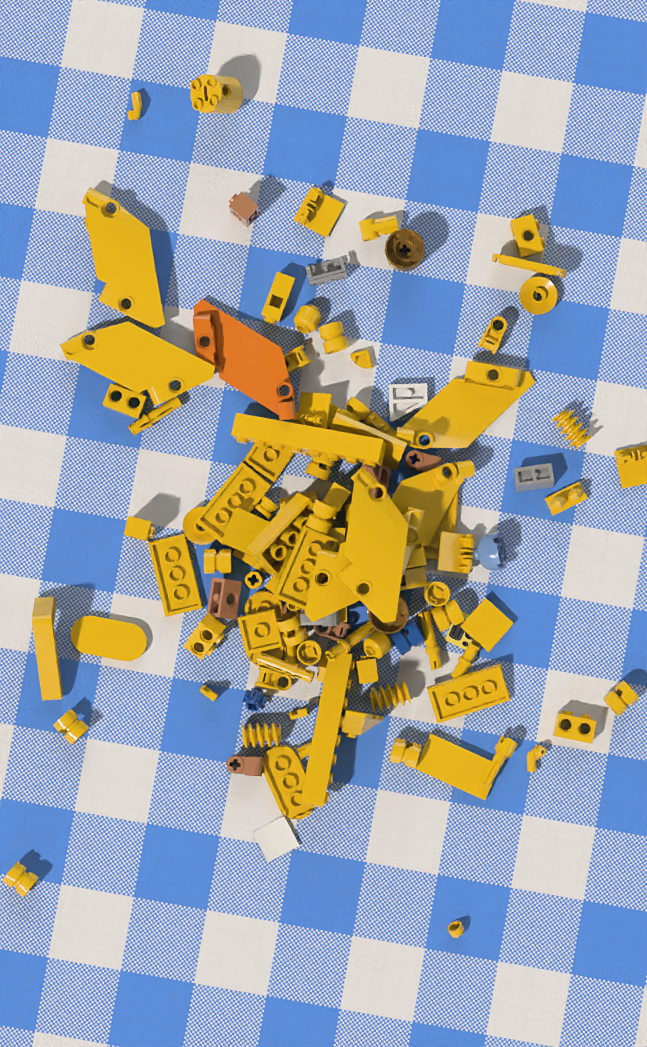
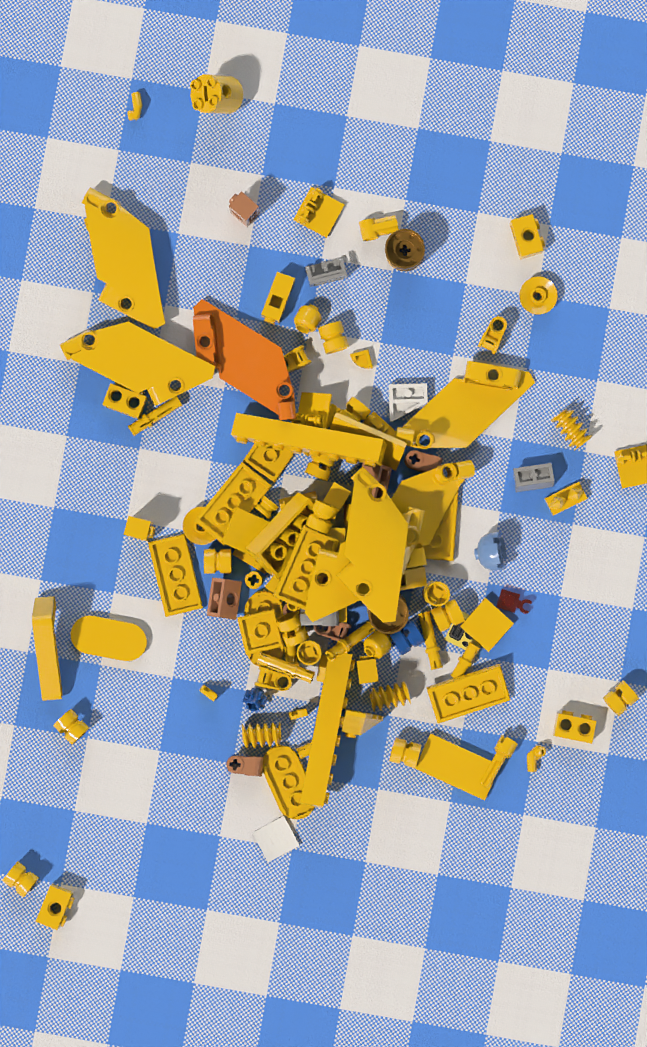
yellow brick [183,613,227,660] -> none
yellow hinge [437,531,475,574] -> none
yellow hinge [447,921,464,938] -> none
yellow tile [492,253,568,278] -> none
none -> yellow brick [35,884,75,930]
none -> clear red plate [496,589,532,614]

